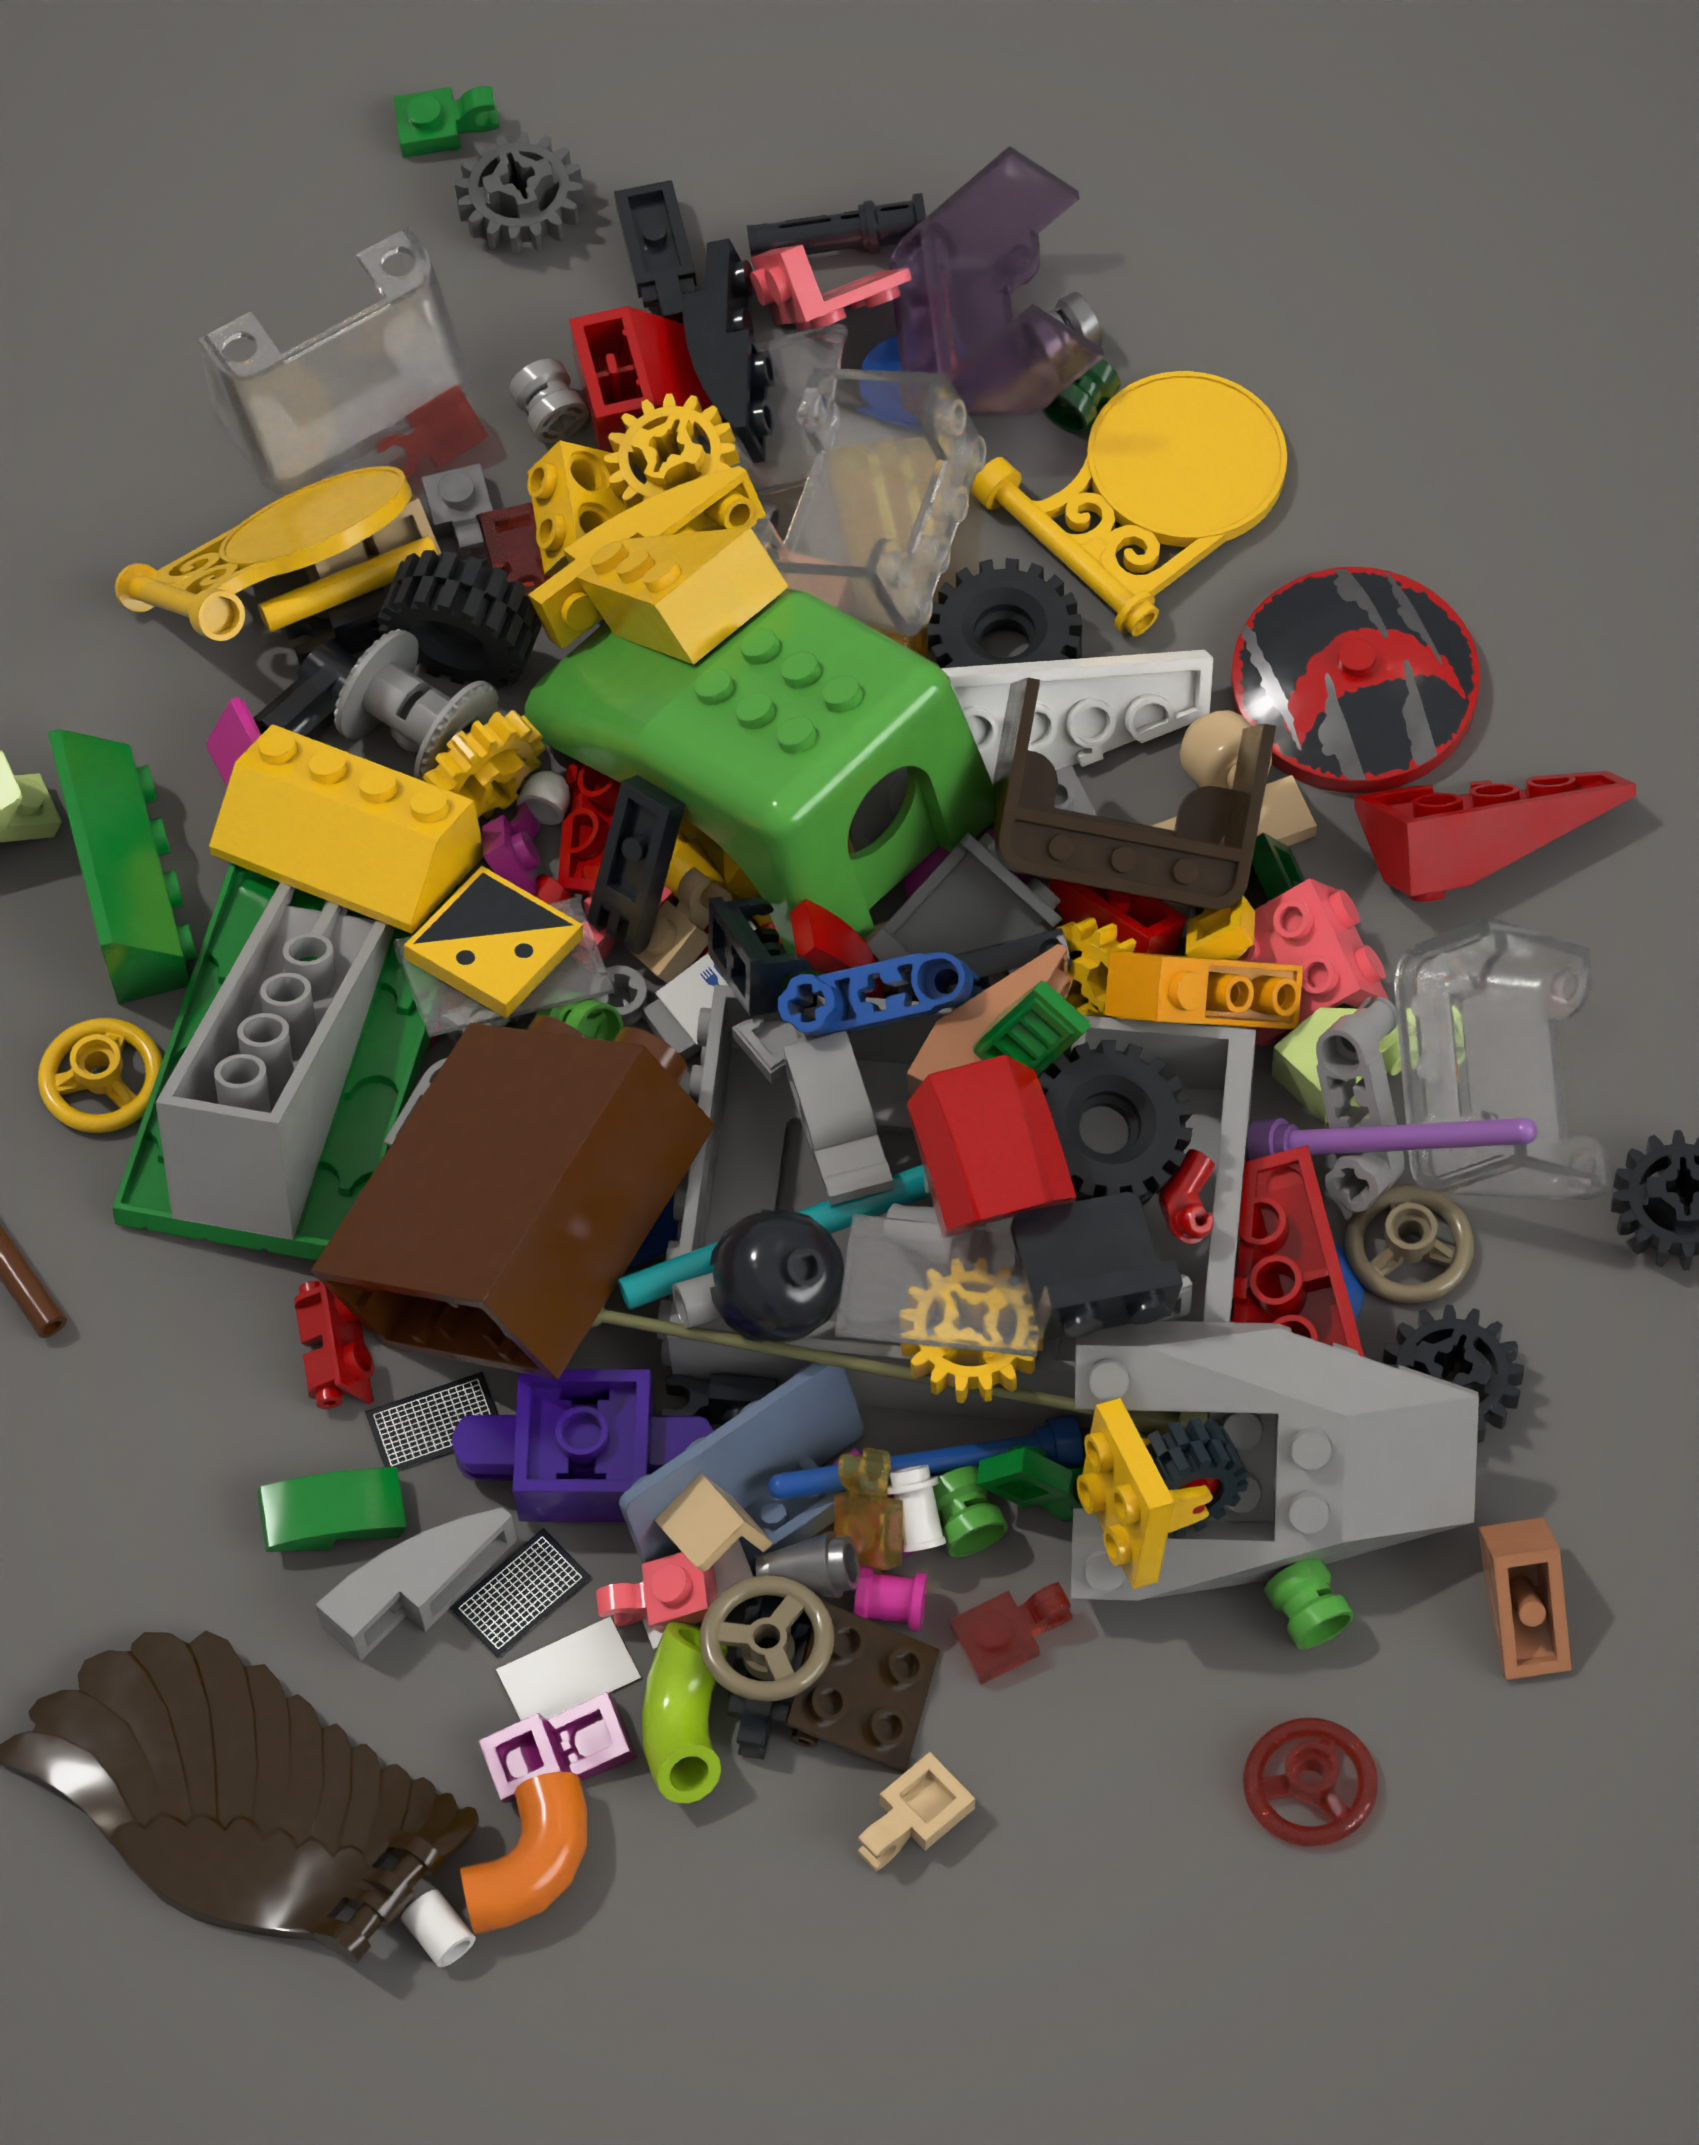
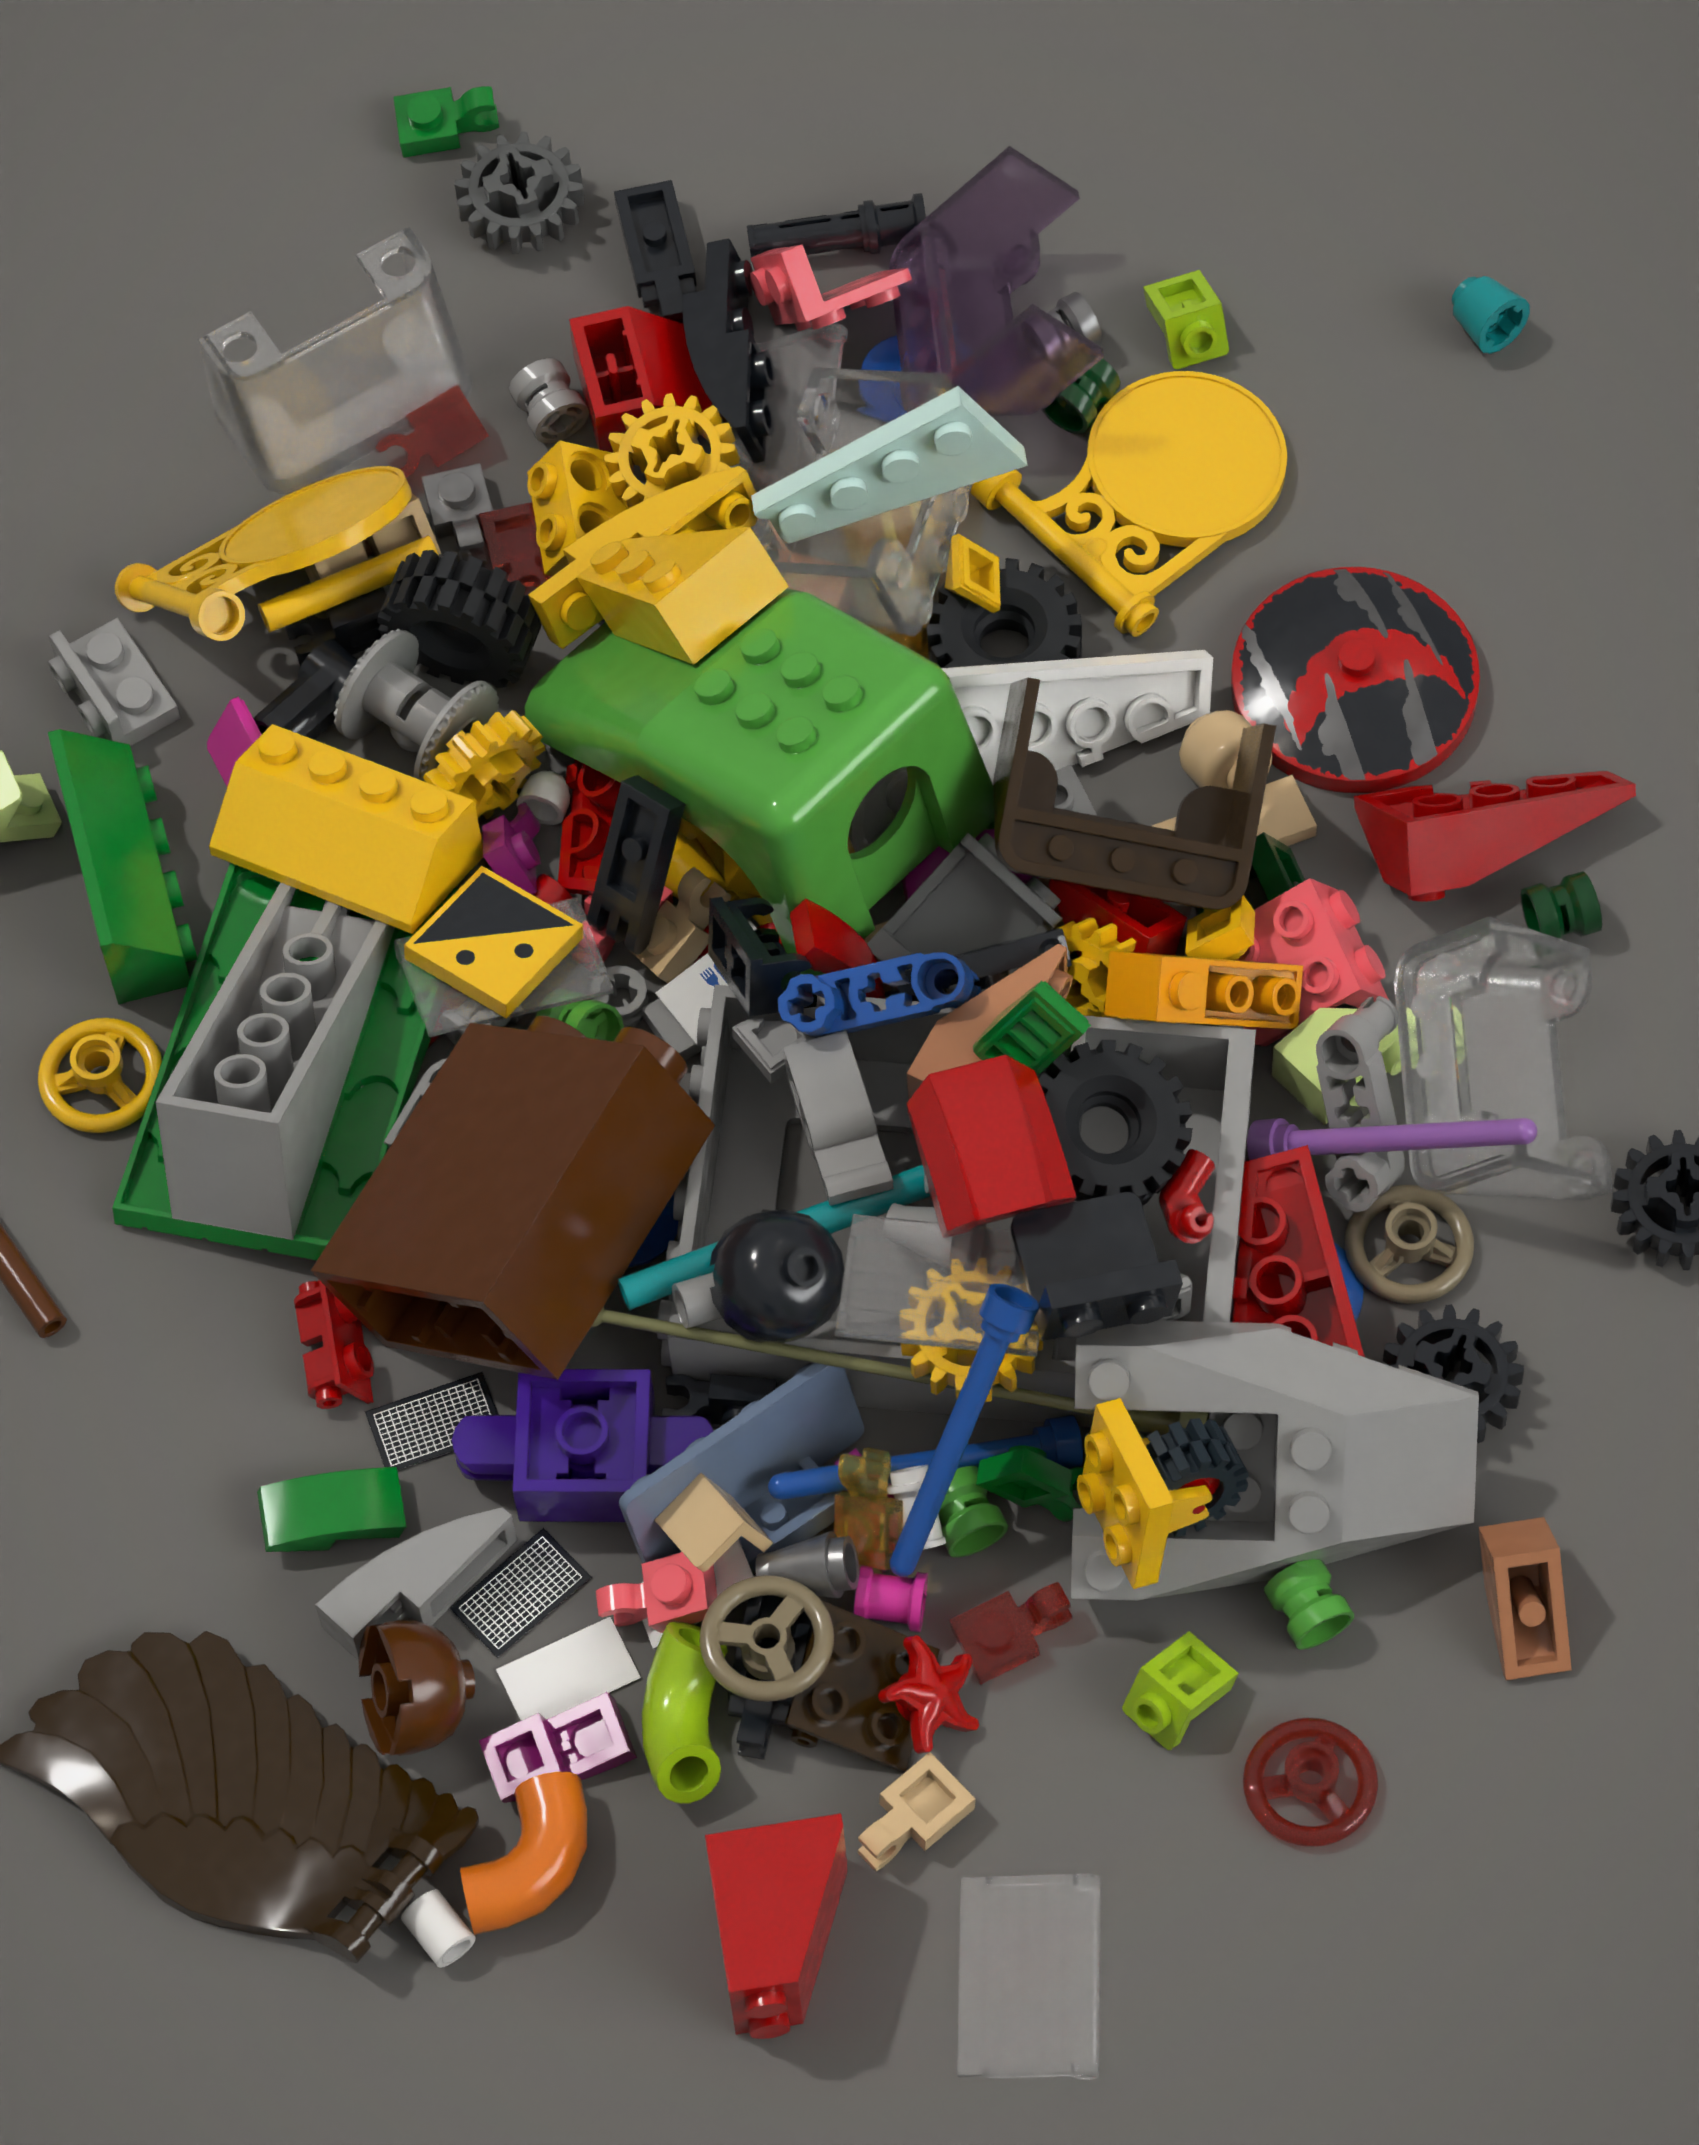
none -> light grey bracket [47,618,181,746]
none -> reddish brown cylinder [359,1620,475,1756]
none -> red slope [705,1813,848,2039]
none -> light aqua wing [751,386,1028,544]
none -> red animal [878,1635,979,1754]
none -> blue piece [890,1284,1040,1577]
none -> yellow slope [944,533,1001,613]
none -> clear piece [957,1873,1101,2080]
none -> lime bracket [1122,1631,1239,1750]
none -> lime bracket [1143,269,1229,369]
none -> teal hat [1452,276,1530,354]
none -> dark green wheel [1520,871,1602,949]

